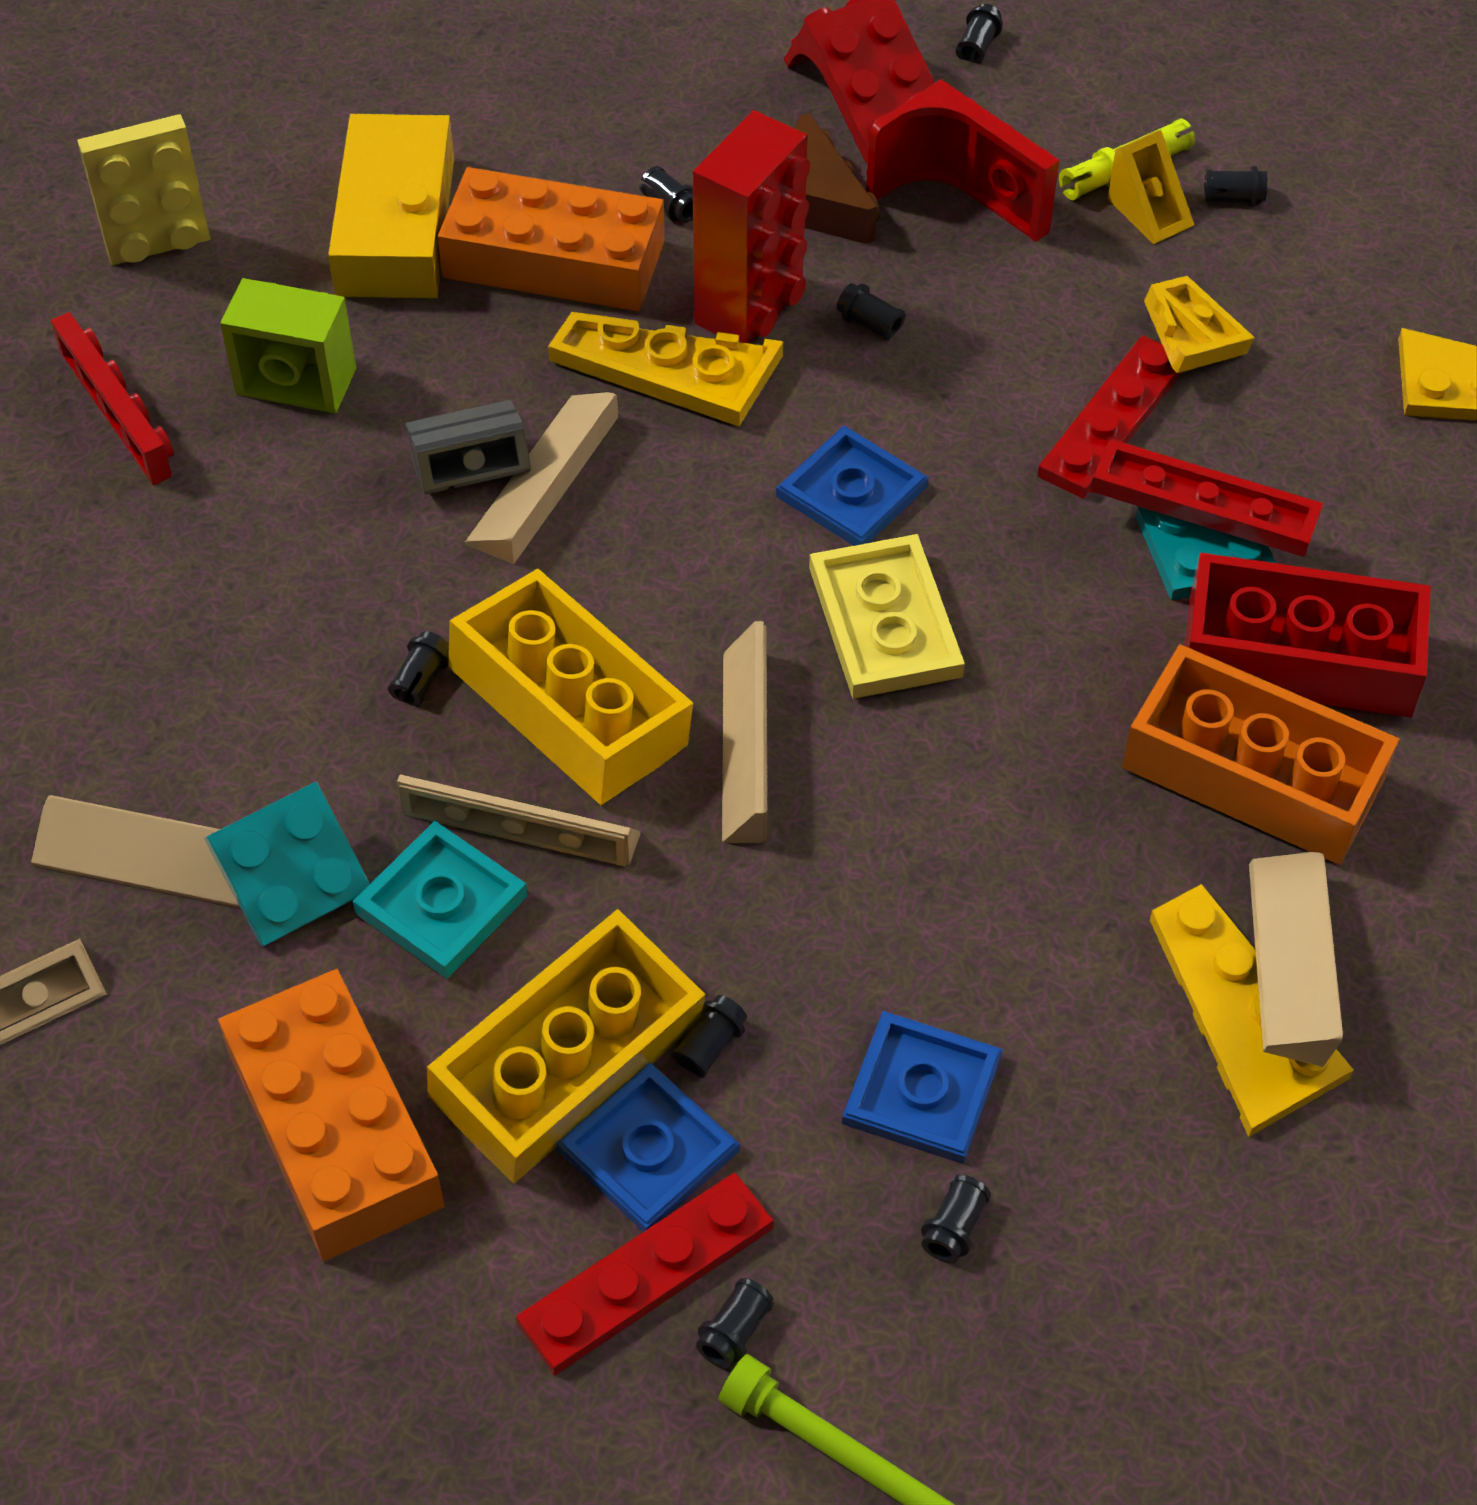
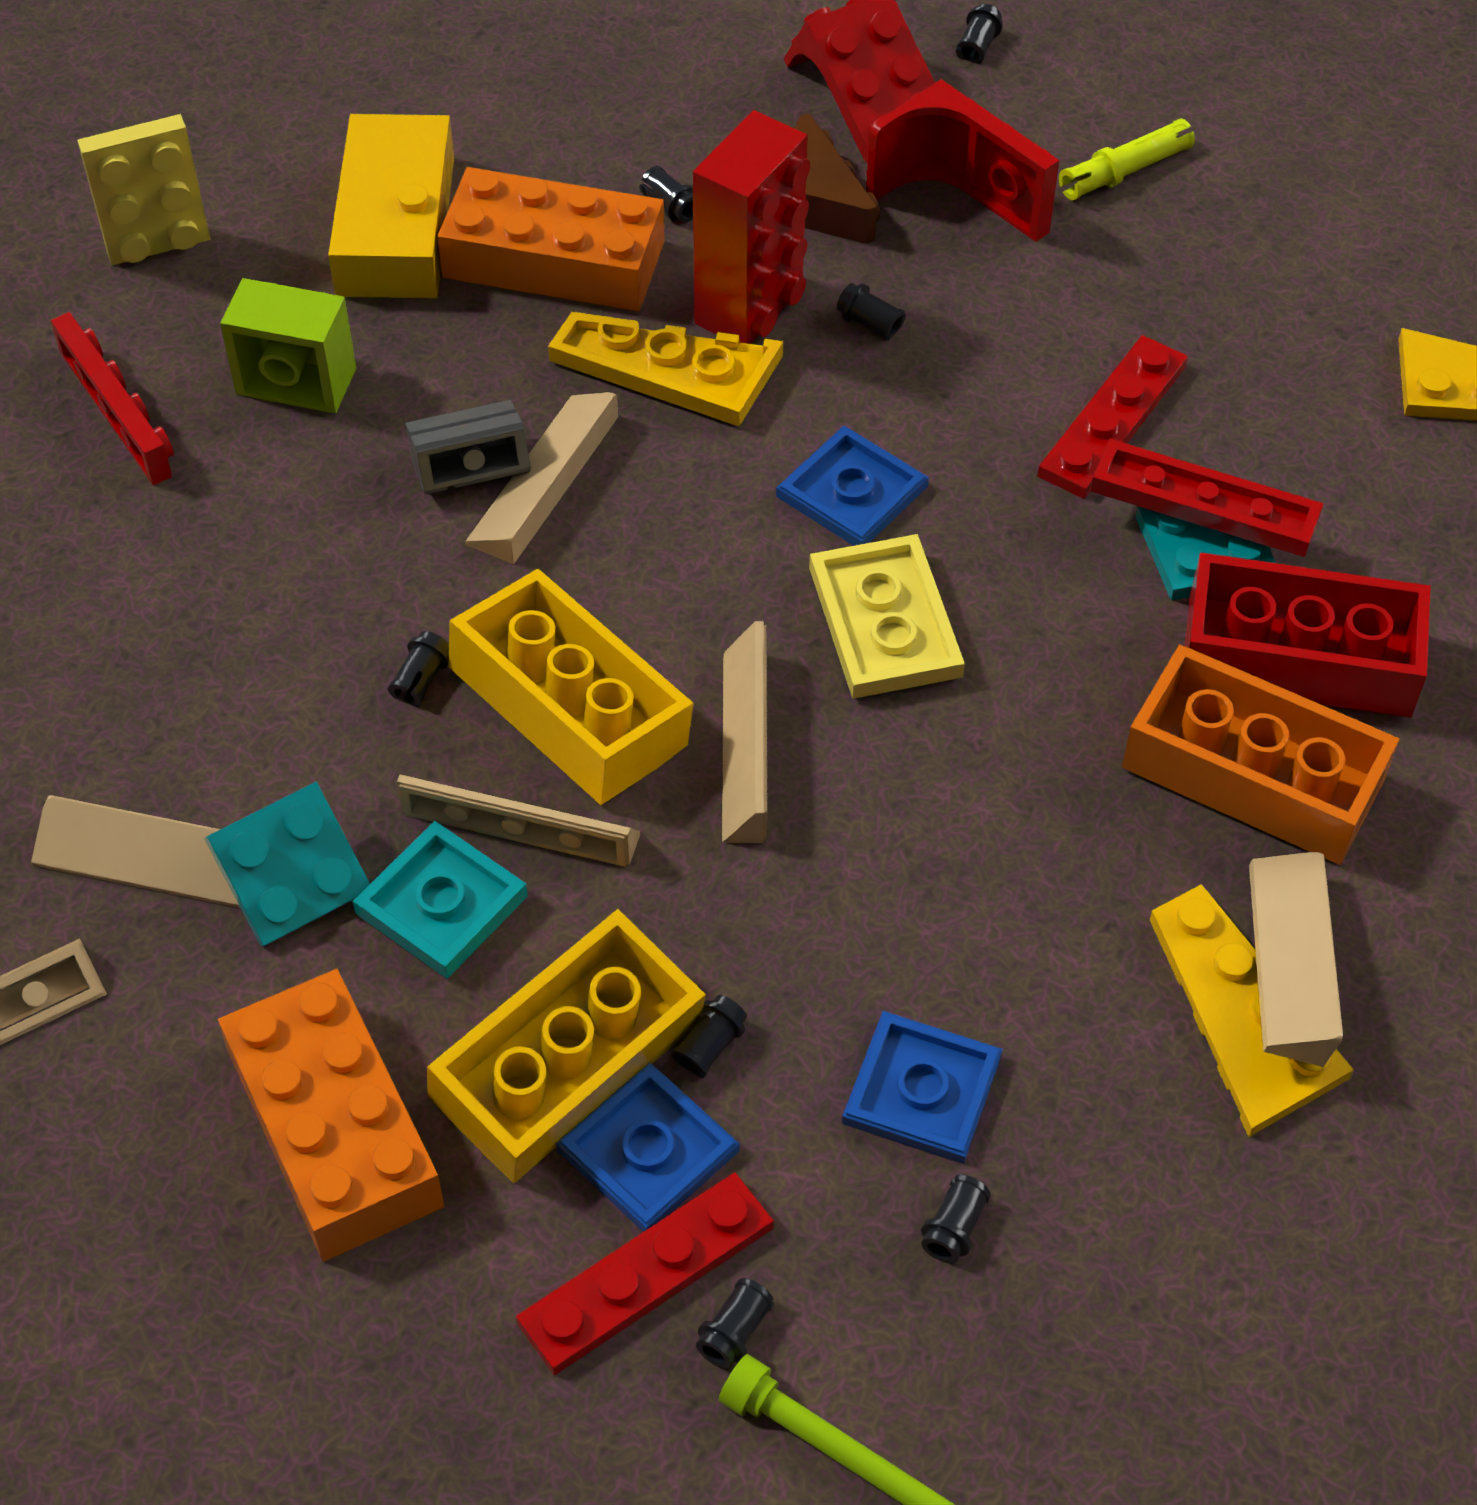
yellow slope [1108,130,1194,244] -> none
yellow wing [1144,276,1255,373] -> none
black pin [1204,166,1268,206] -> none

